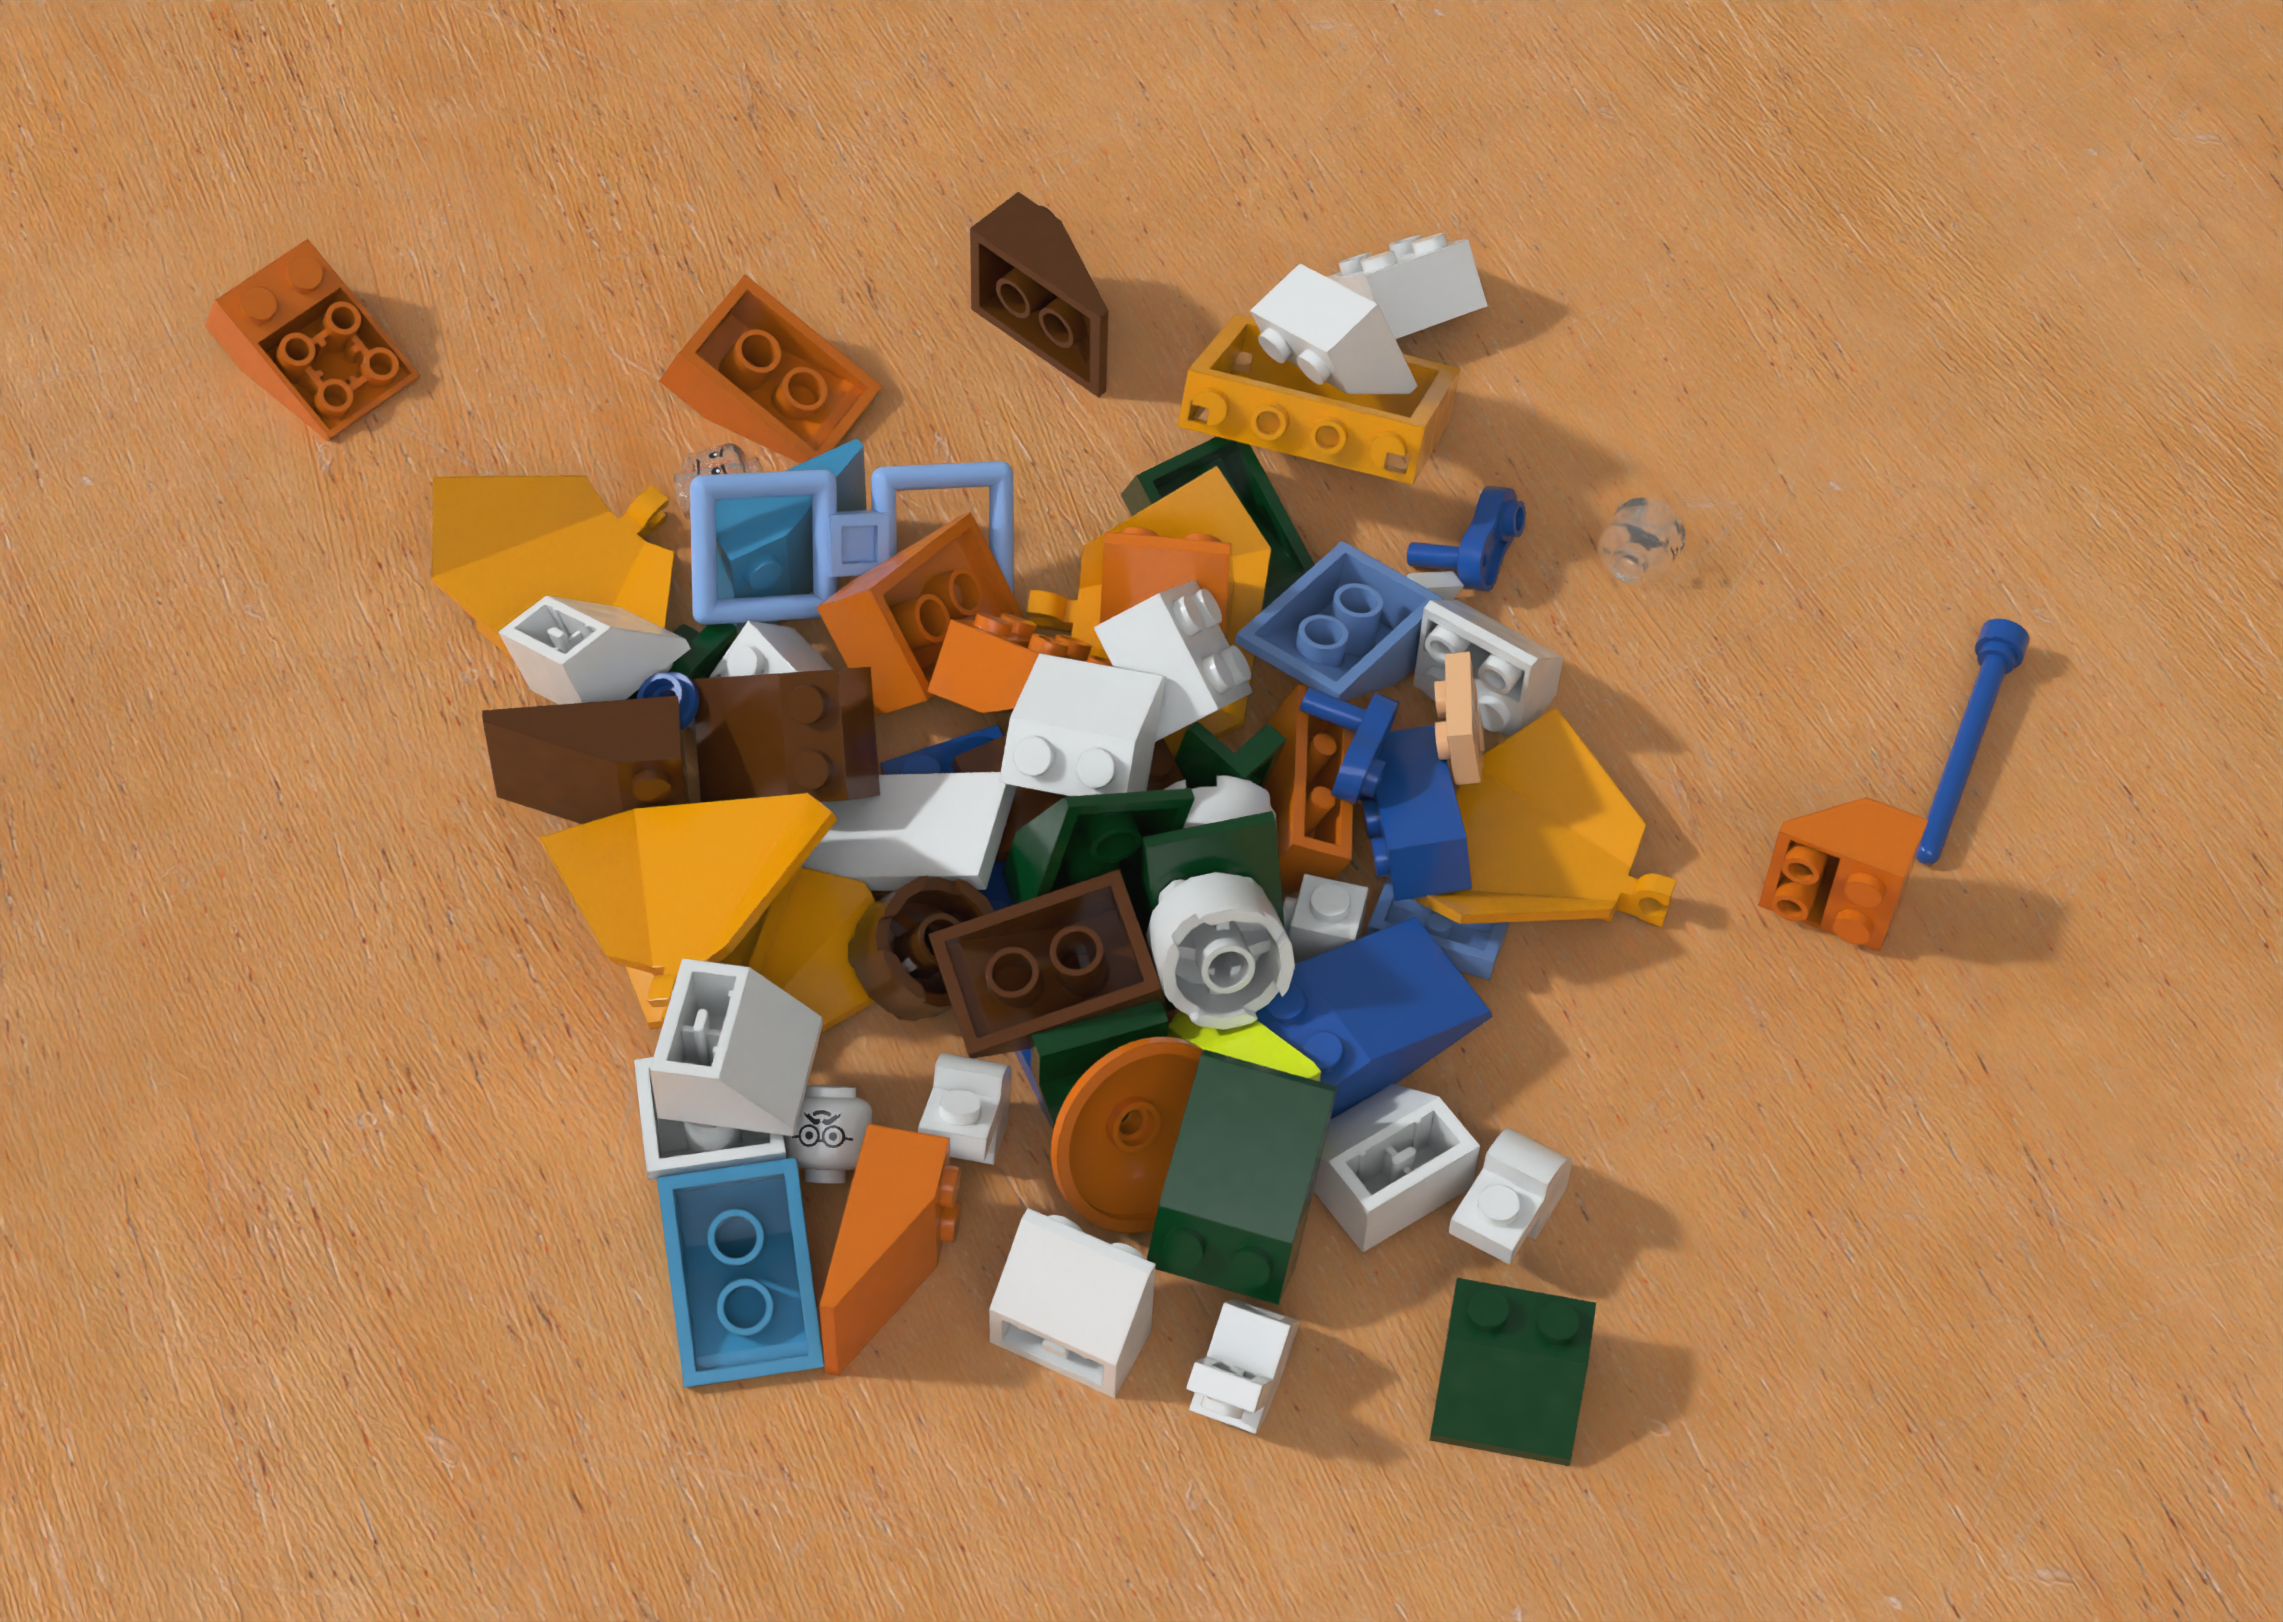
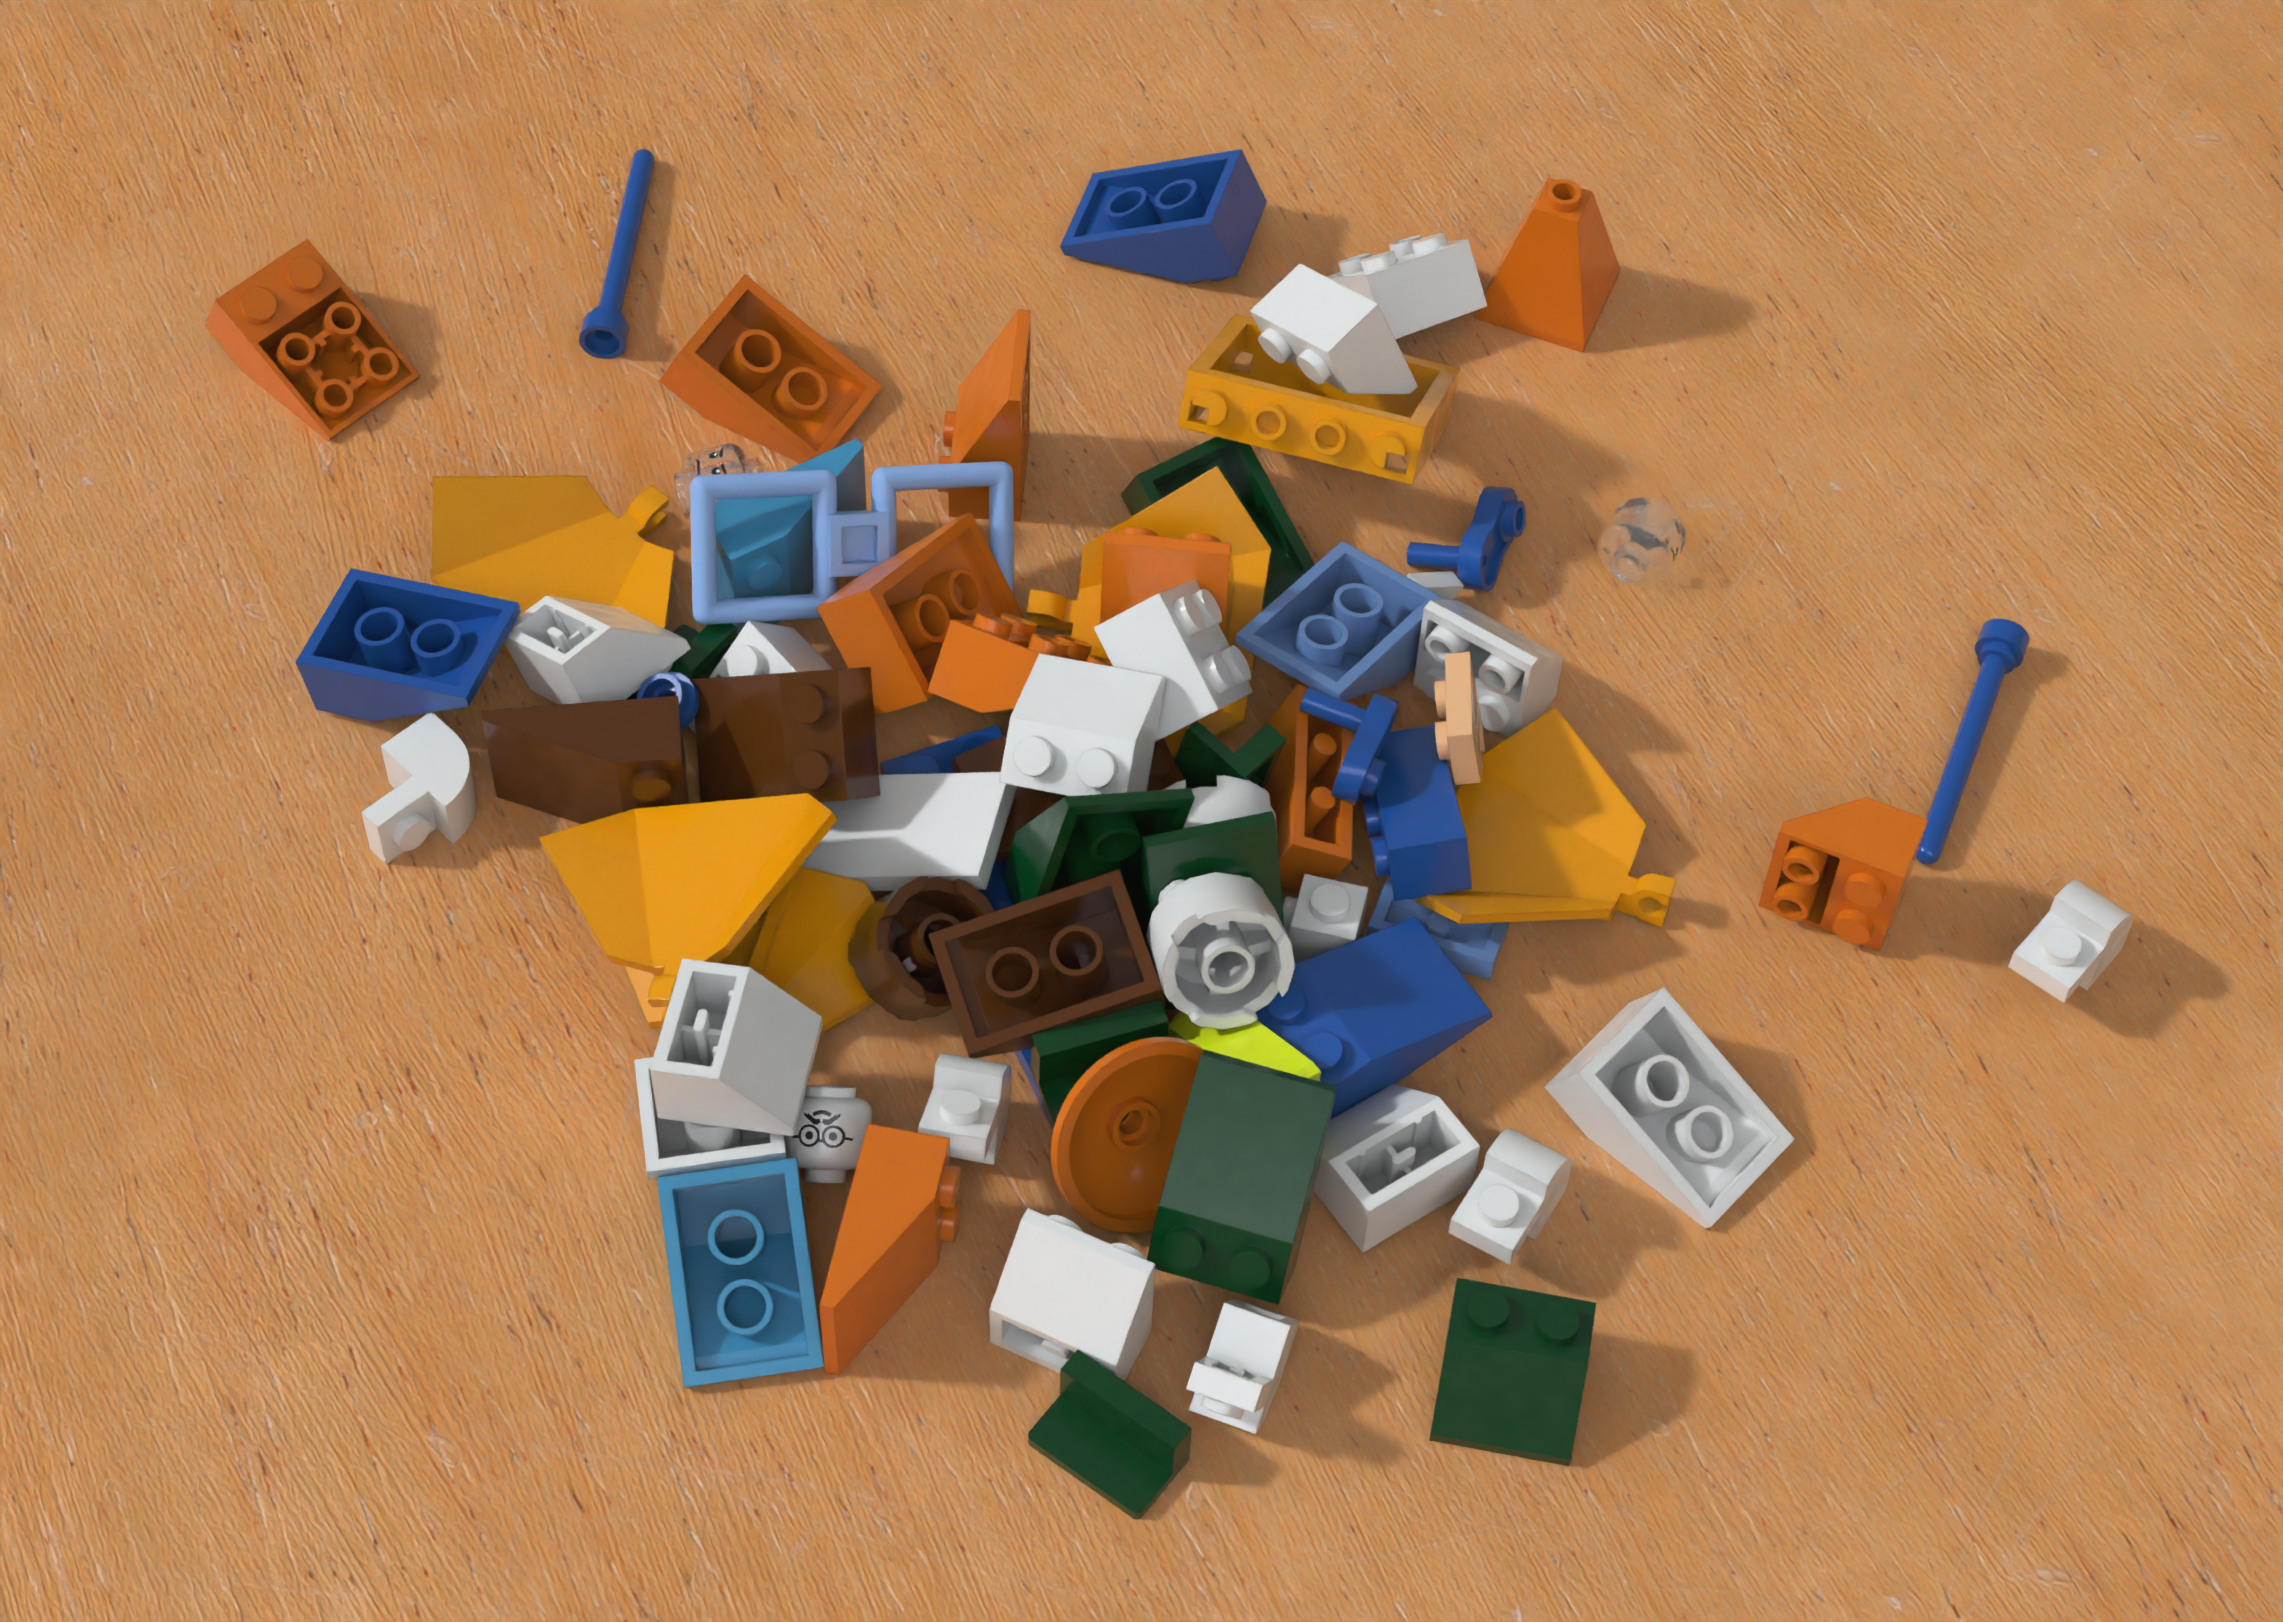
reddish brown slope [970,192,1109,398] -> none
none -> blue slope [296,568,522,722]
none -> white brick [361,712,477,864]
none -> blue piece [579,149,655,359]
none -> orange slope [938,309,1031,521]
none -> dark green panel [1028,1349,1192,1519]
none -> blue slope [1060,149,1267,283]
none -> orange slope [1475,178,1620,353]
none -> white slope [1544,988,1795,1229]
none -> white brick [2008,879,2134,1003]

